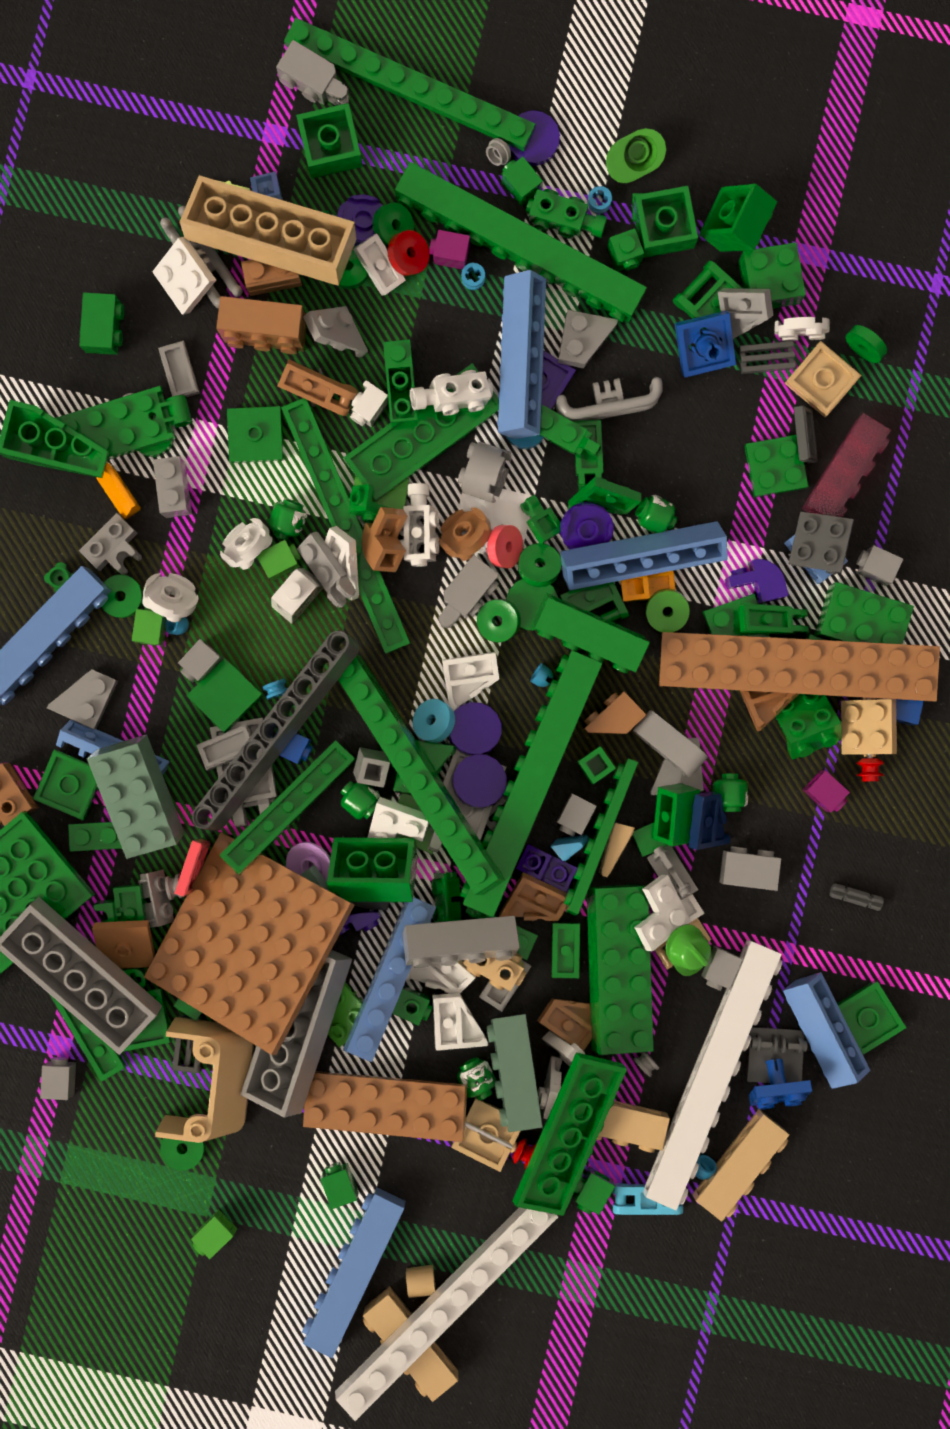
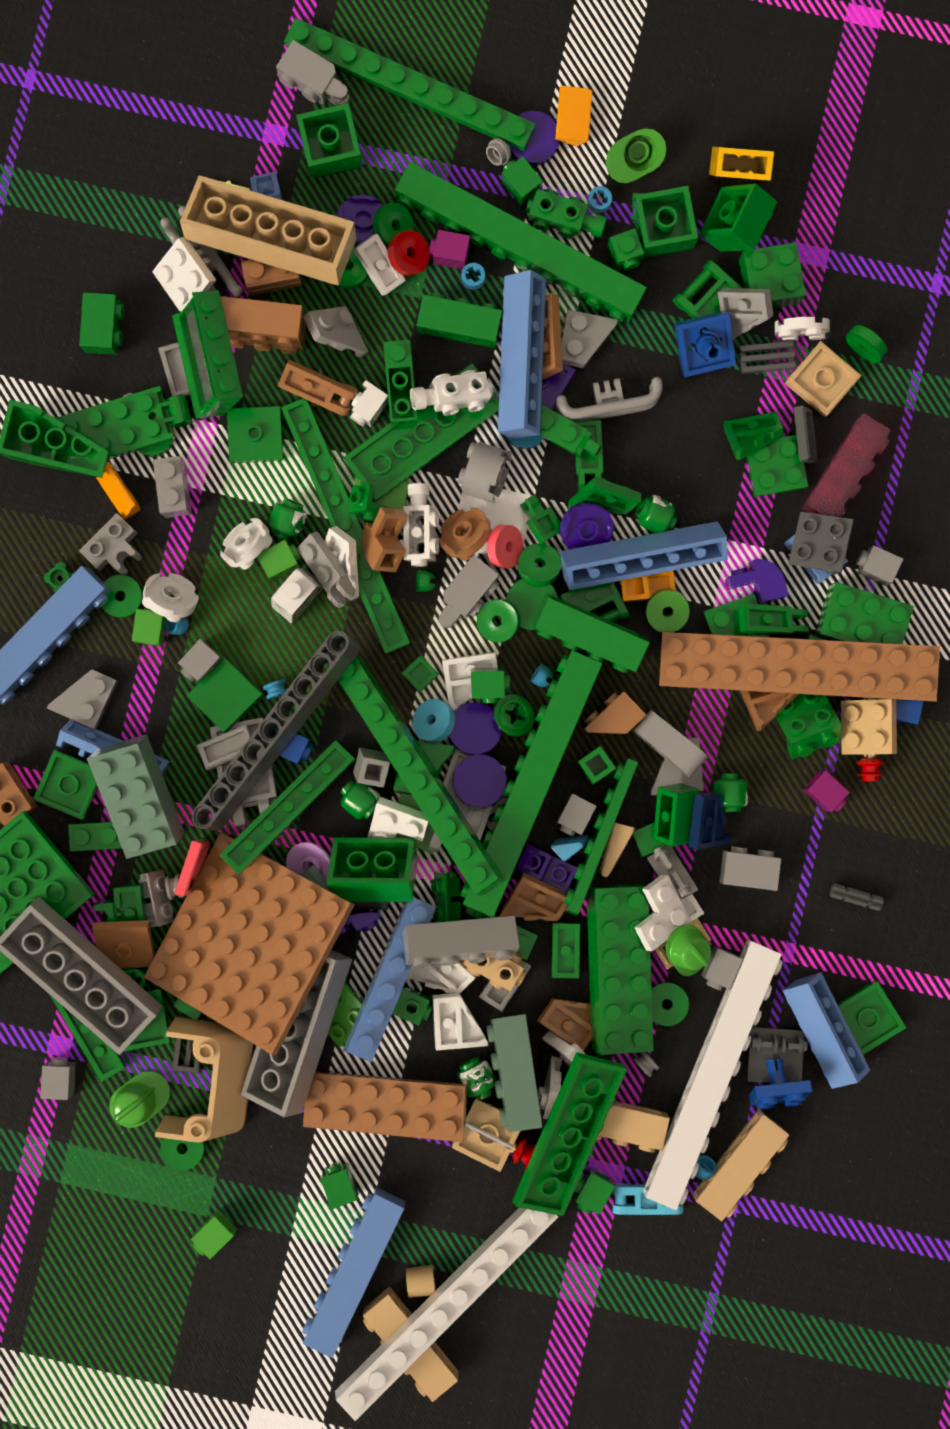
none -> bright green piece [109,1071,170,1128]
none -> green window [172,290,243,419]
none -> green tile [402,655,439,693]
none -> green brick [416,293,502,348]
none -> green hinge [416,570,436,592]
none -> green brick [471,668,510,703]
none -> green gear [493,694,534,737]
none -> medium nougat plate [542,293,563,380]
none -> light orange slope [555,86,592,147]
none -> green piece [651,981,689,1026]
none -> yellow brick [709,147,774,181]
none -> green wing [724,412,783,460]

